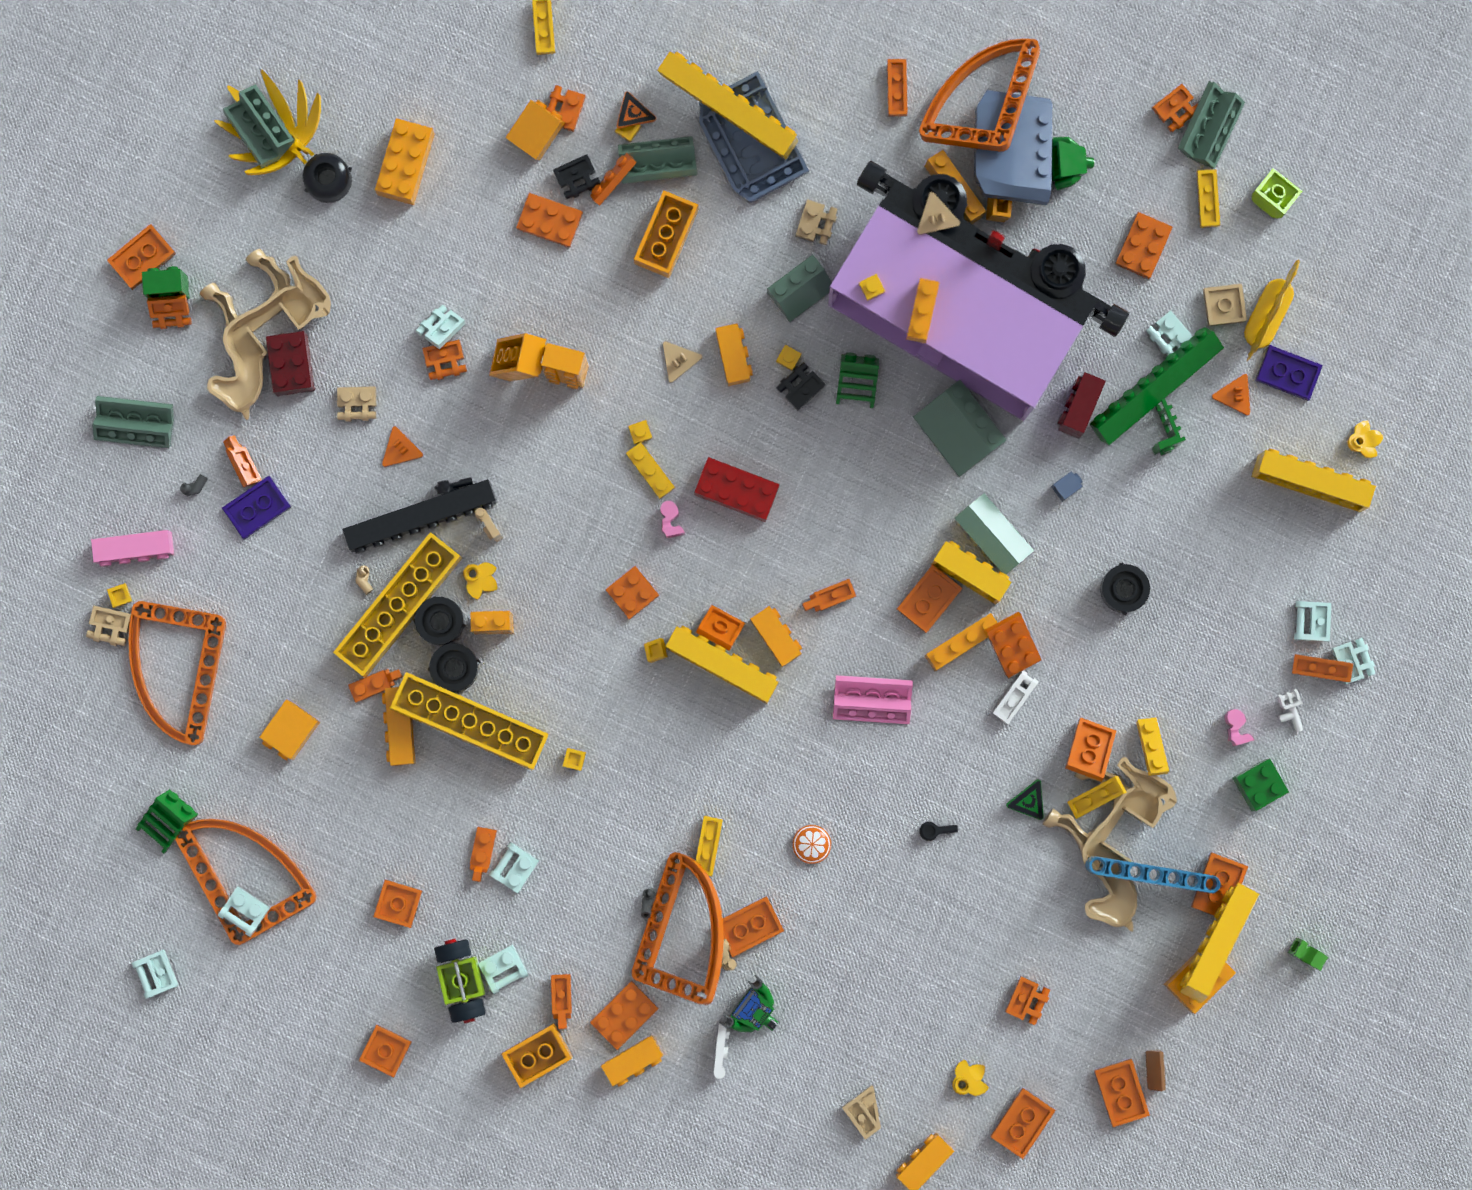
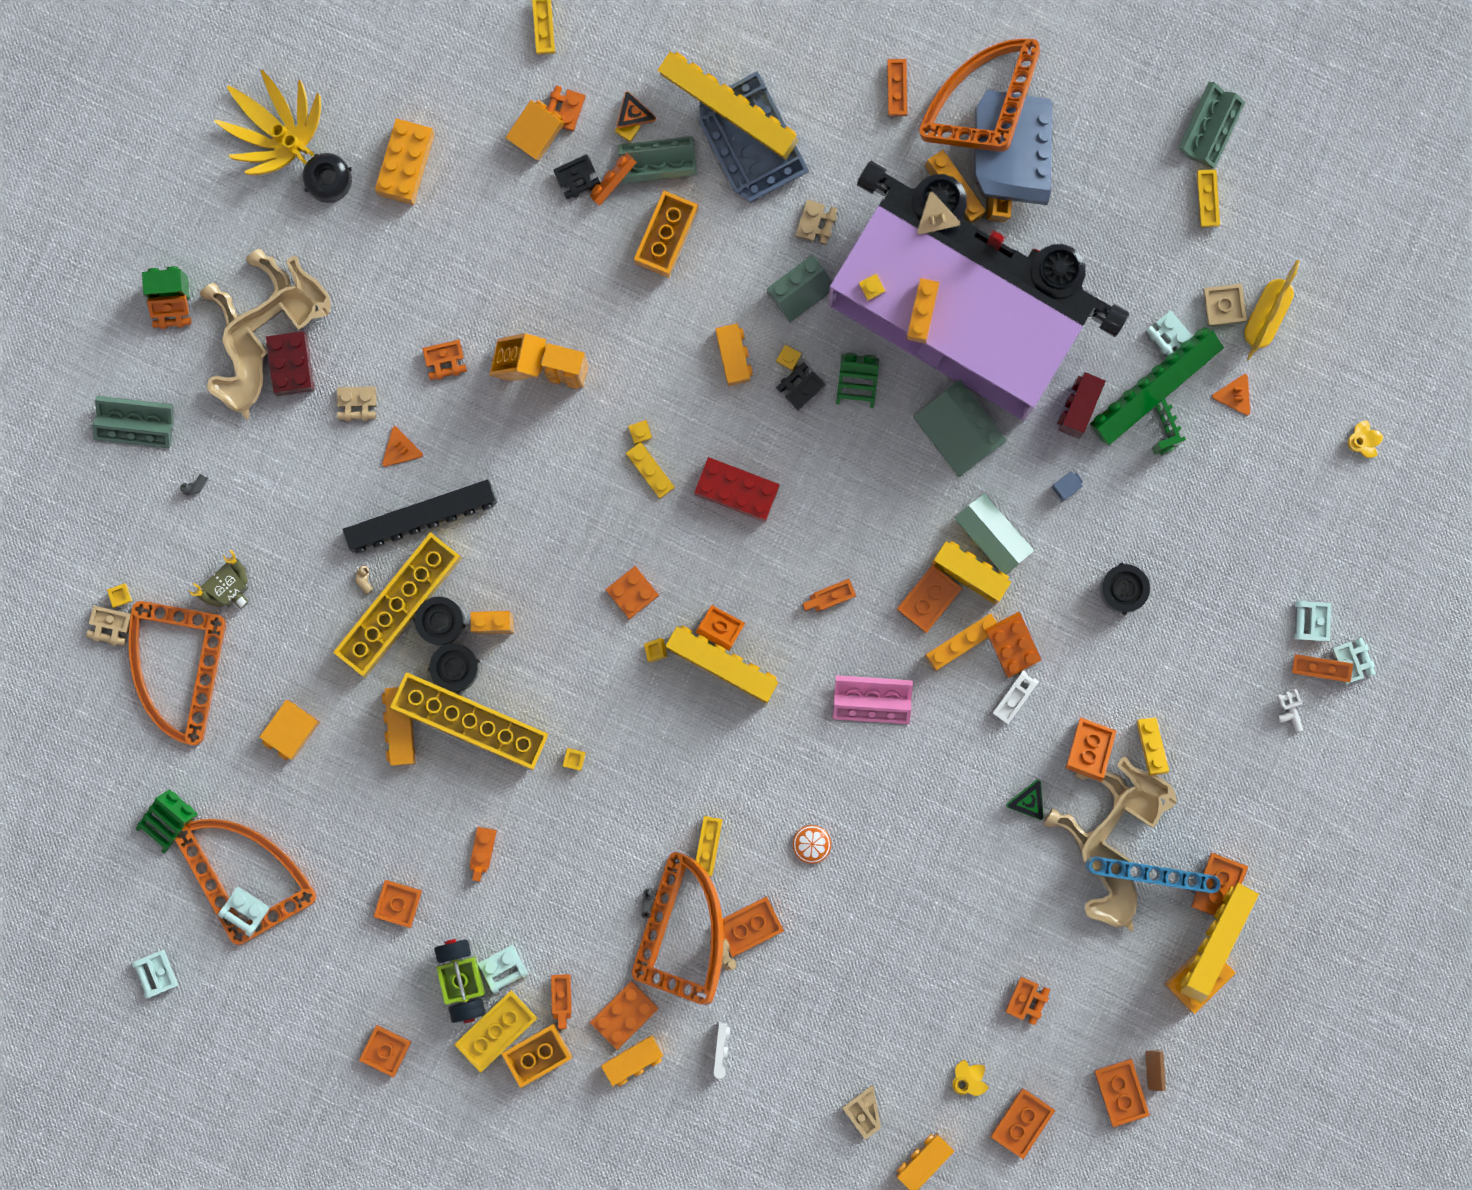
bright pink brick [91,530,174,567] -> none
orange plate [107,224,176,290] -> none
dark purple tile [222,476,291,540] -> none
sand green slope [223,84,294,168] -> none
orange hinge [223,435,261,488] -> none
orange hinge [348,669,403,703] -> none
light aqua plate [416,305,465,349] -> none
black plate [434,477,473,494] -> none
yellow plate [463,562,497,599] -> none
tan plate [475,508,503,542] -> none
light aqua plate [489,842,539,893] -> none
orange plate [516,193,583,248] -> none
bright pink leg [660,501,685,538] -> none
tan piece [663,341,702,383] -> none
torso [719,975,779,1033] -> none
light orange brick [750,606,802,667] -> none
black plate [919,822,958,841] -> none
green torso [1051,137,1094,193] -> none
yellow plate [1067,775,1127,819] -> none
orange plate [1115,212,1173,279] -> none
orange plate [1152,84,1198,132] -> none
bright pink leg [1224,709,1254,746] -> none
green brick [1232,758,1289,811] -> none
lime slope [1251,168,1303,219] -> none
yellow brick [1251,449,1376,512] -> none
dark purple tile [1255,345,1323,401] -> none
bright green leg [1288,937,1328,971] -> none
none -> olive torso [188,550,249,609]
none -> yellow plate [454,990,538,1073]

